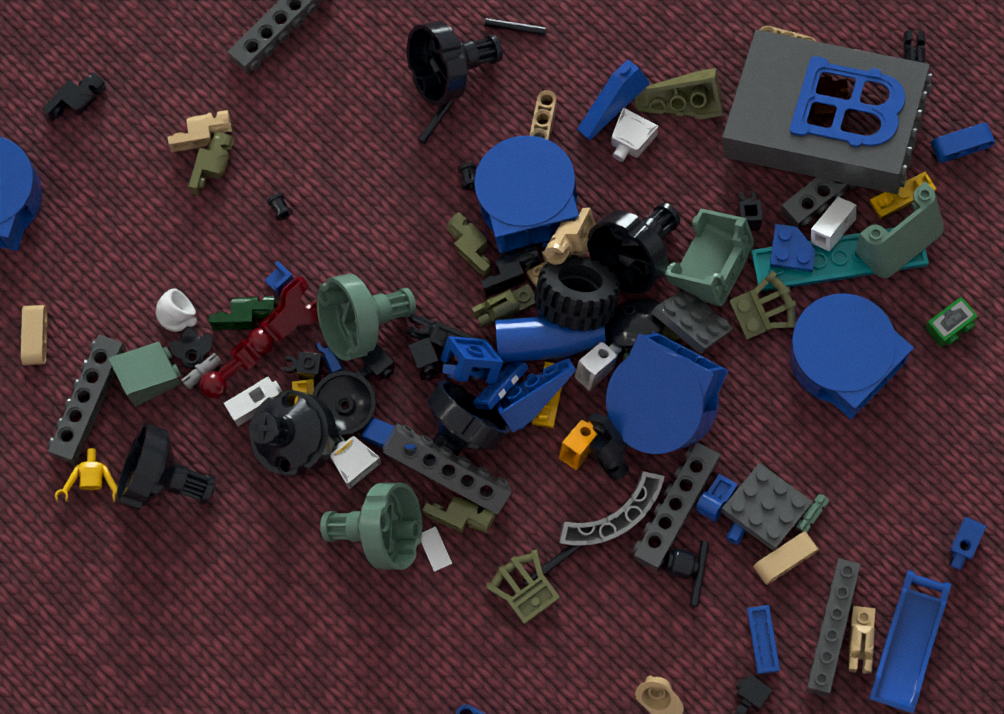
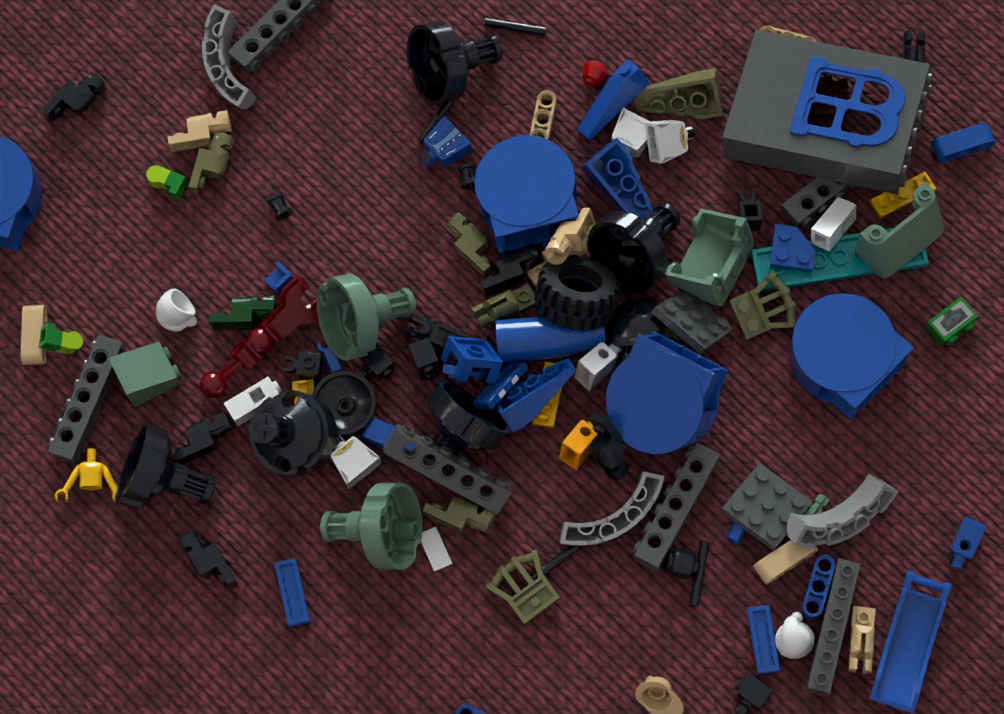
black plate [170,327,213,368] -> none
light grey pin [181,353,222,390] -> none
blue plate [696,474,738,523] -> none
none -> leg [39,323,83,354]
none -> leg [146,165,188,201]
none -> black plate [173,410,232,465]
none -> black plate [178,531,238,589]
none -> light grey brick [202,4,257,110]
none -> blue plate [274,558,311,628]
none -> blue torso [420,116,472,168]
none -> blue wedge [580,138,653,220]
none -> red cone [582,61,609,88]
none -> white torso [644,120,695,164]
none -> white piece [775,612,815,659]
none -> light grey brick [787,474,899,547]
none -> blue beam [801,555,835,621]

